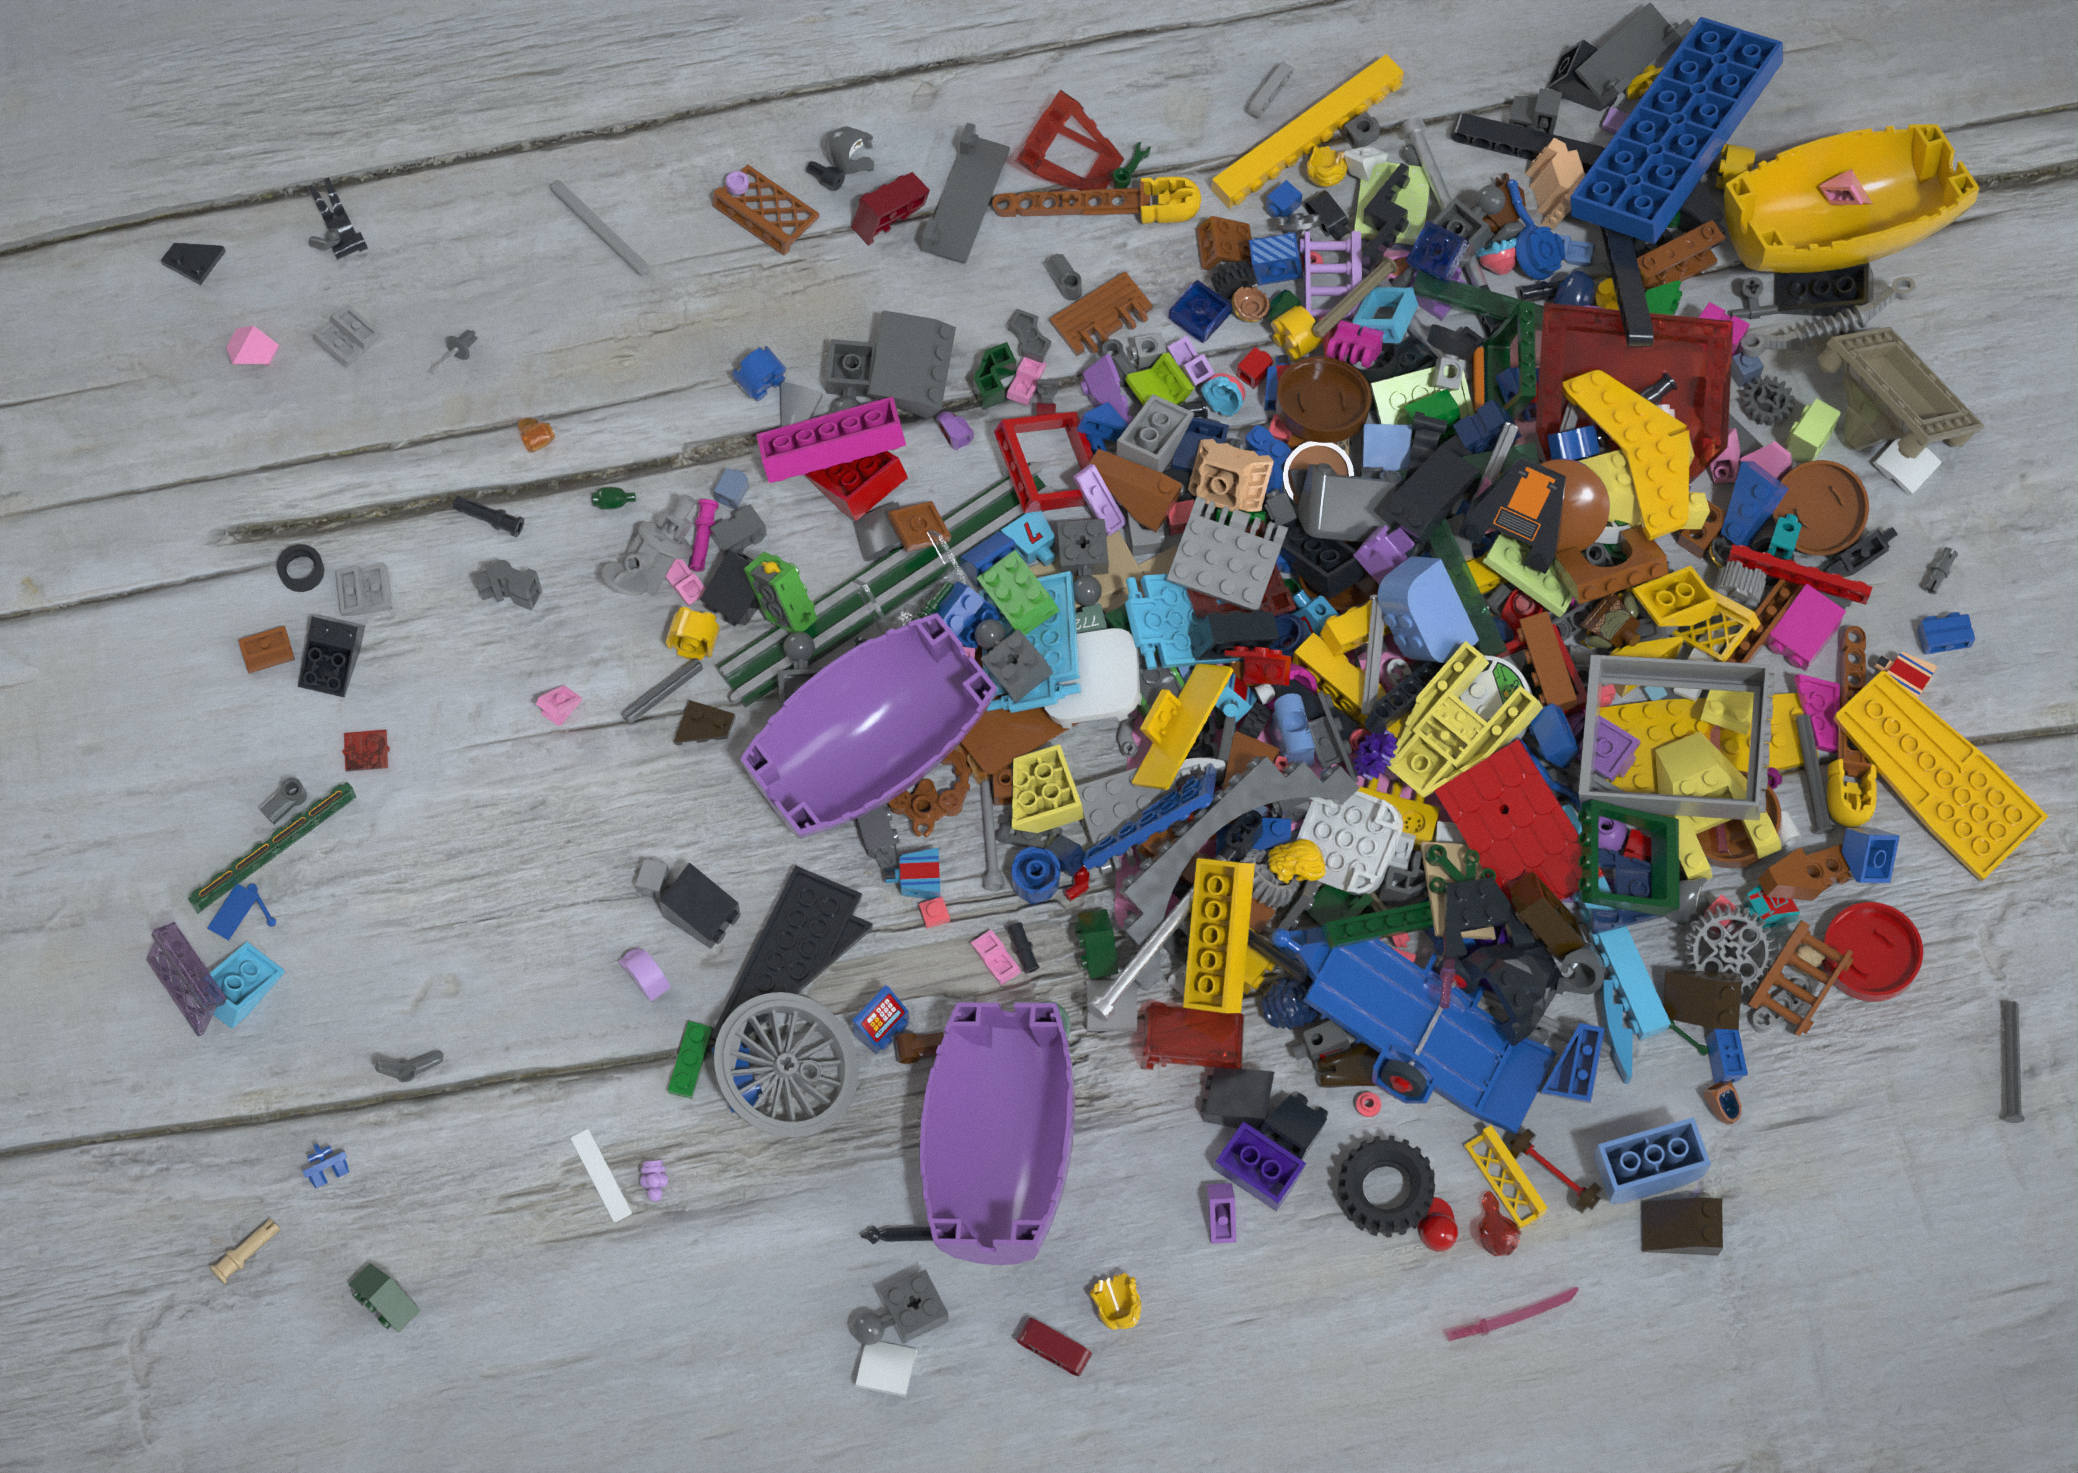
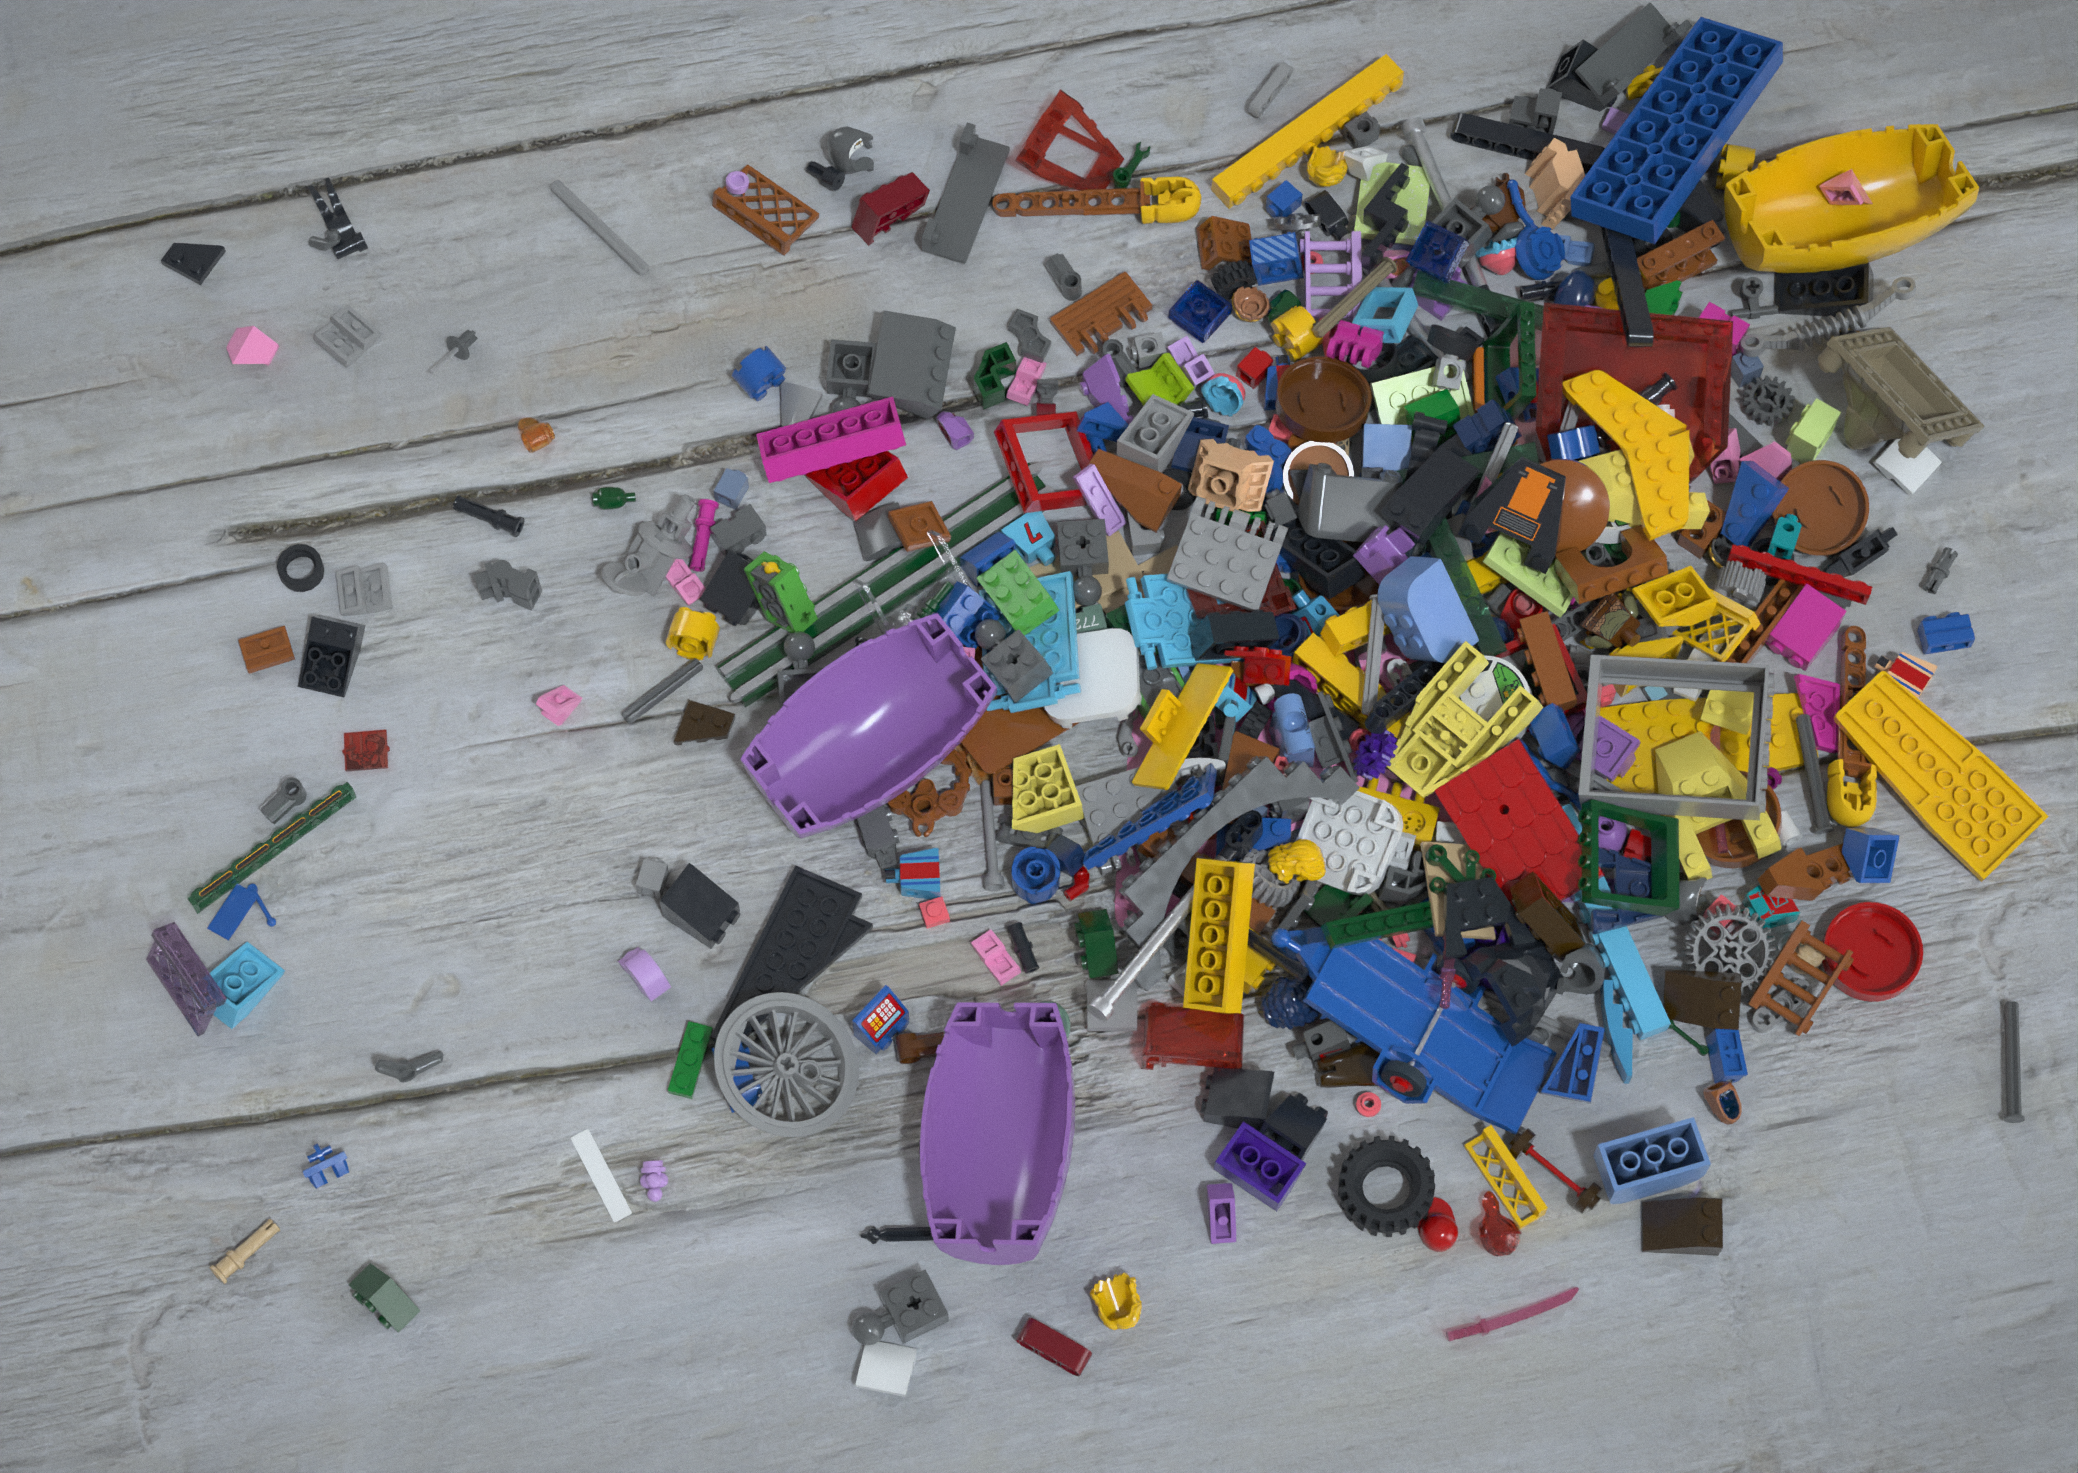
coral brick [1166,499,1202,536] -> none

